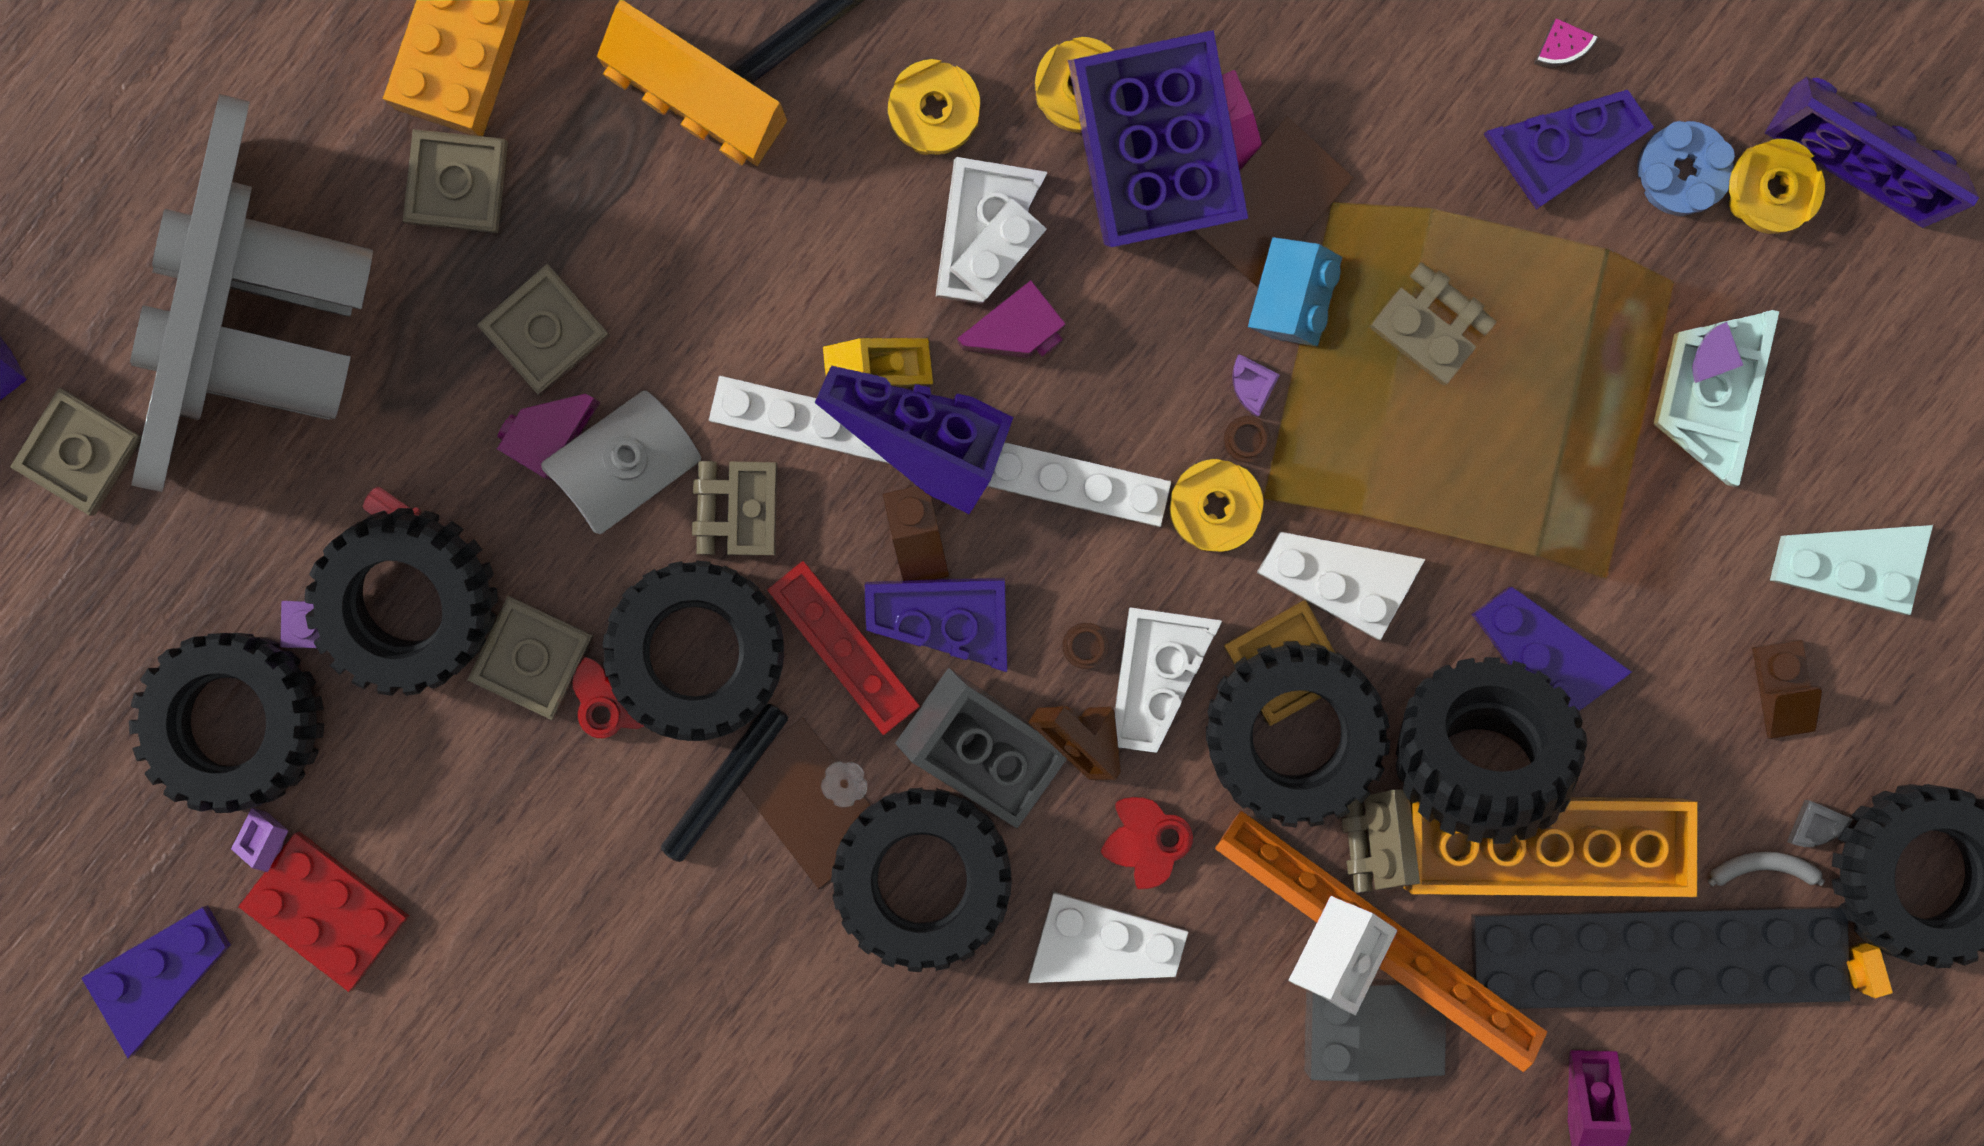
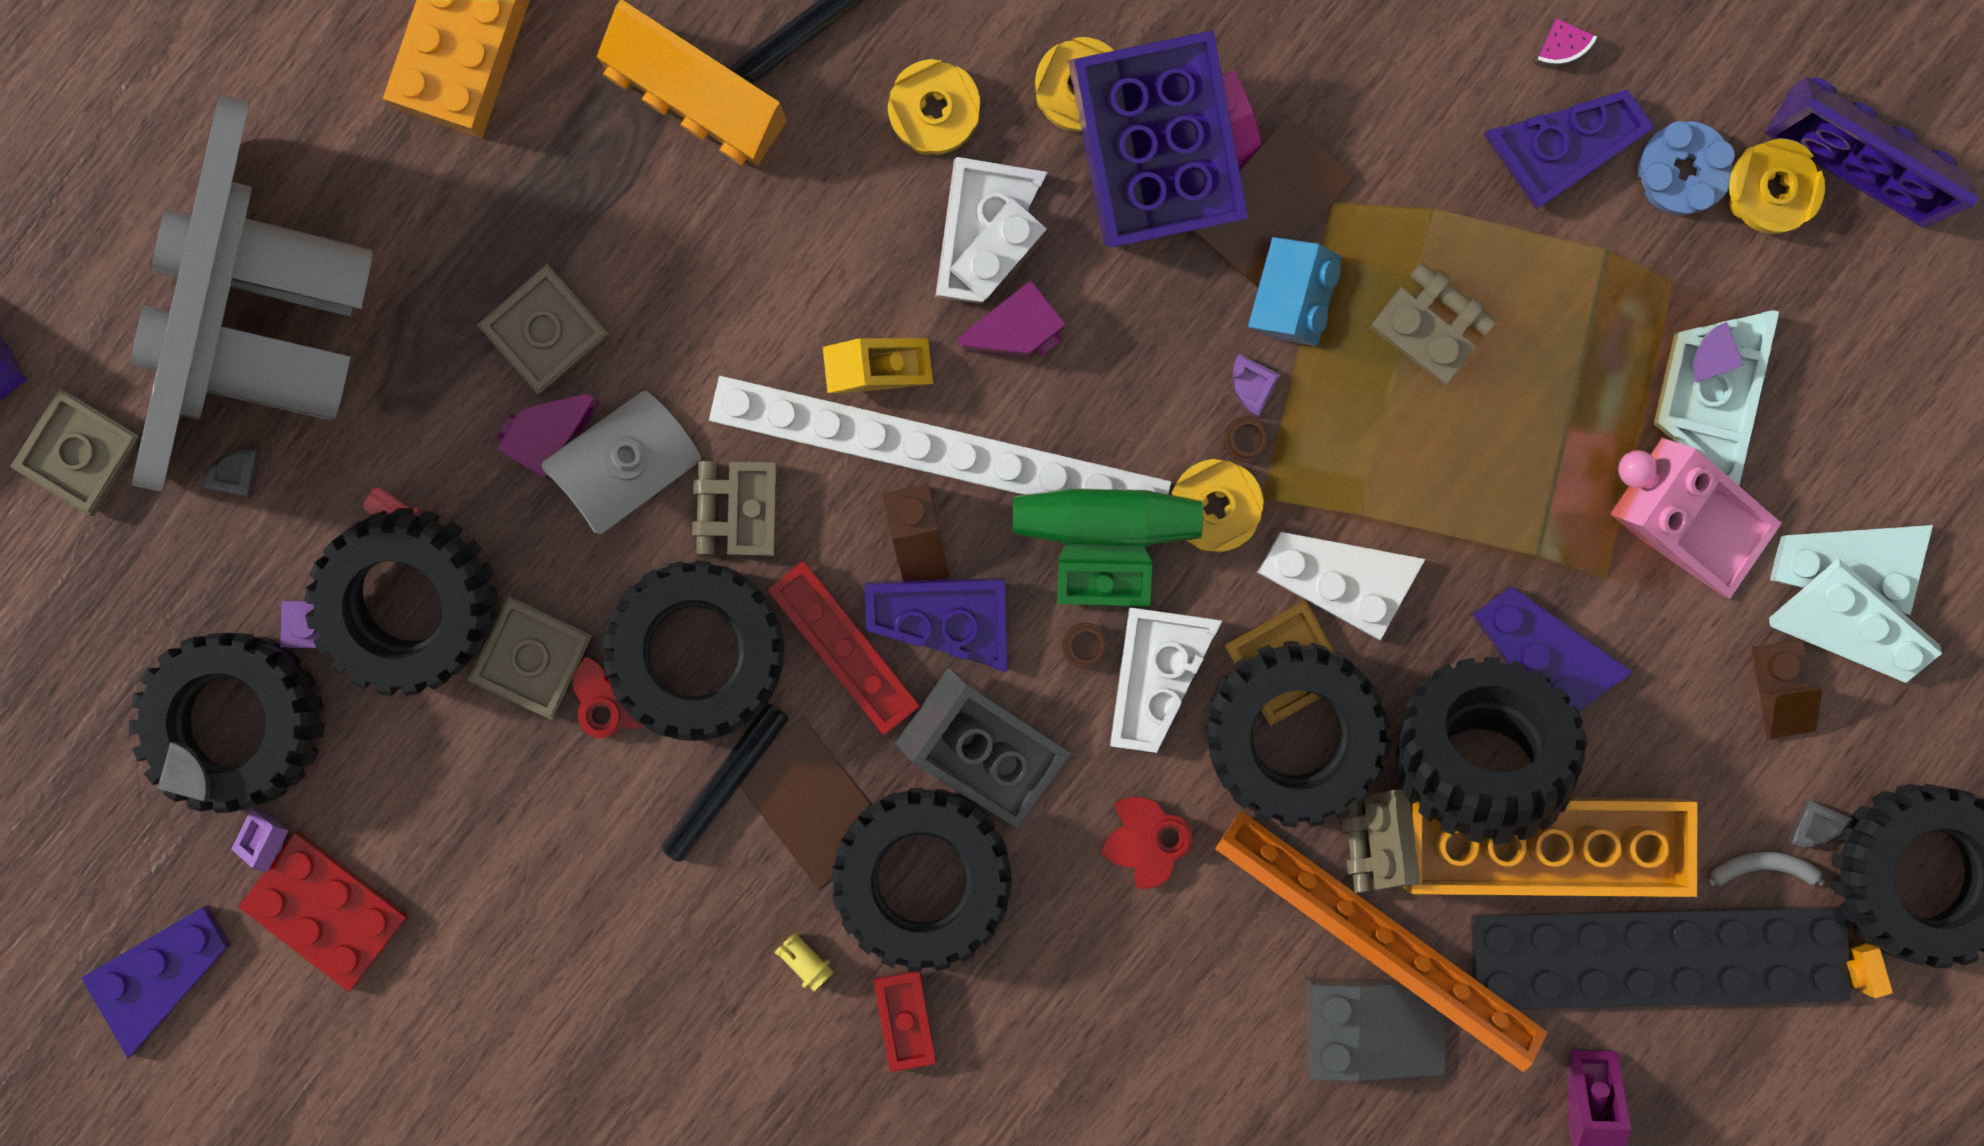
dark tan plate [403,129,508,233] -> none
dark purple wedge [815,365,1014,514] -> none
clear plate [821,761,868,807] -> none
reddish brown slope [1028,706,1121,780] -> none
white wing [1028,891,1188,983] -> none
white panel [1288,896,1397,1015] -> none
none -> flat silver tile [158,742,211,801]
none -> flat silver tile [202,450,261,497]
none -> light yellow pin [774,932,834,992]
none -> red plate [873,971,936,1072]
none -> green plate [1012,488,1203,606]
none -> bright pink slope [1610,438,1782,599]
none -> light aqua wing [1769,558,1942,683]

